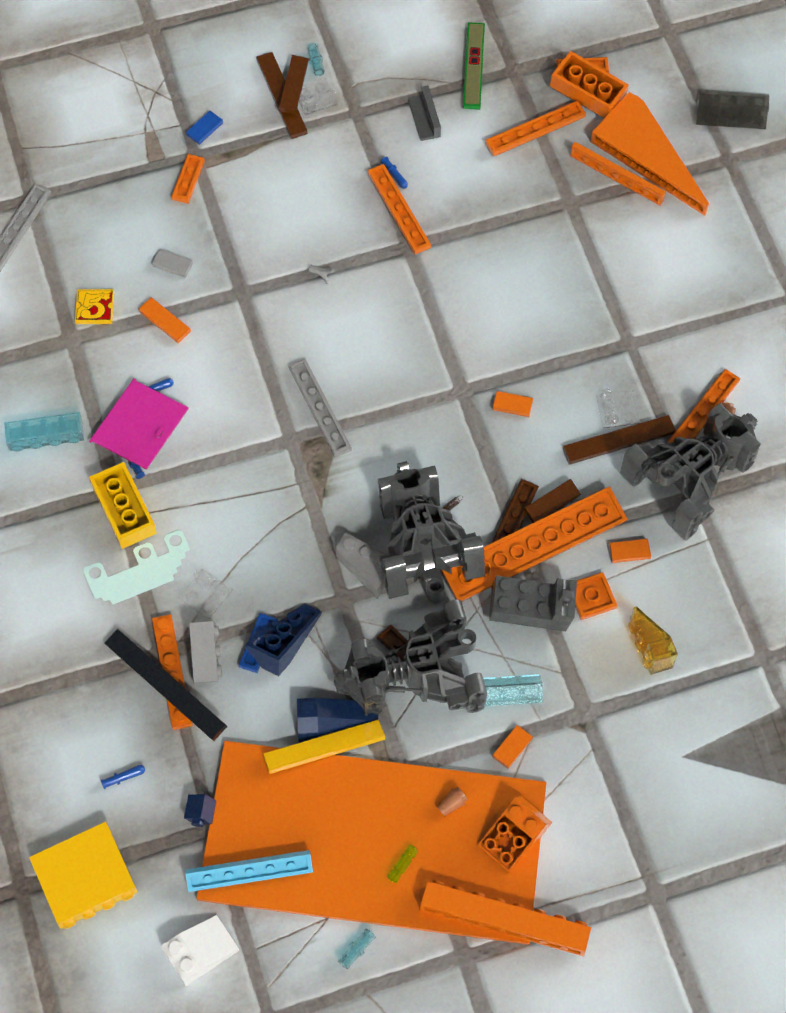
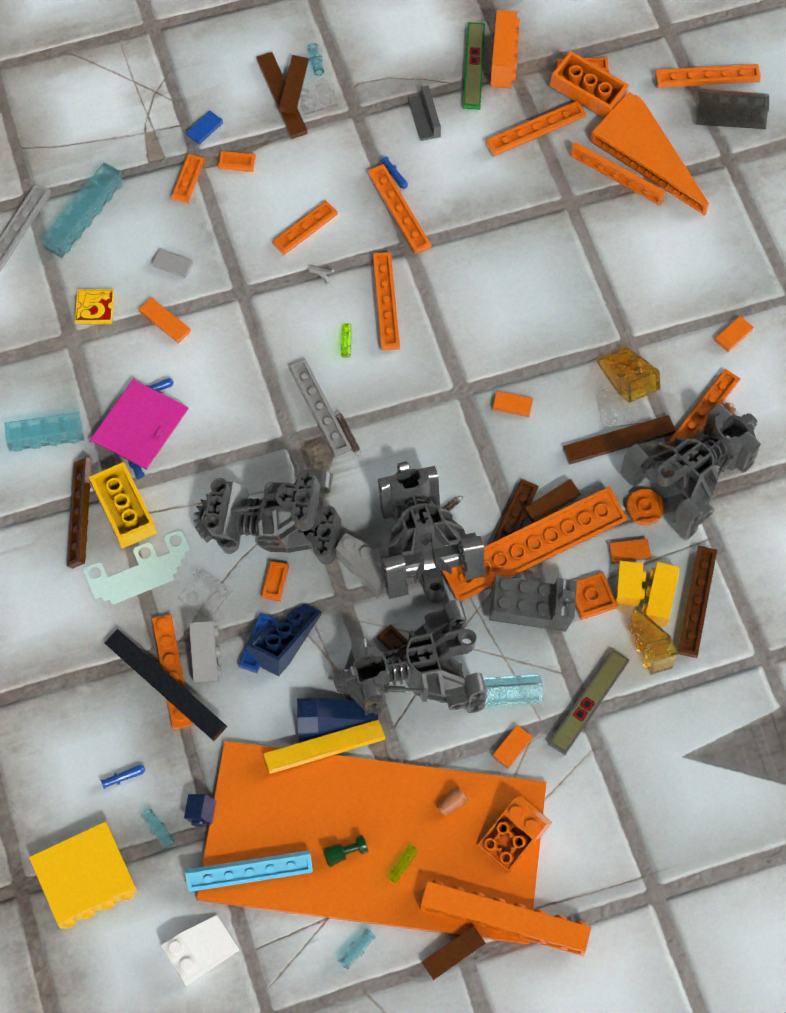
none -> clear light blue brick [42,163,123,258]
none -> reddish brown plate [66,457,92,569]
none -> clear light blue pin [140,809,175,849]
none -> dark grey connector [193,470,341,565]
none -> orange tile [218,151,256,172]
none -> orange tile [261,561,289,602]
none -> orange tile [272,200,338,255]
none -> dark green piece [323,835,368,868]
none -> reddish brown piece [335,410,360,456]
none -> clear neon green axle [341,323,352,358]
none -> orange plate [373,252,400,351]
none -> reddish brown tile [422,926,486,980]
none -> orange brick [491,10,520,88]
none -> olive tile [548,650,630,755]
none -> clear yellow slope [597,347,661,403]
none -> yellow brick [616,561,646,607]
none -> orange tile [626,488,664,525]
none -> yellow brick [641,562,680,627]
none -> orange plate [655,64,761,88]
none -> reddish brown plate [677,546,717,658]
none -> orange tile [715,316,754,352]

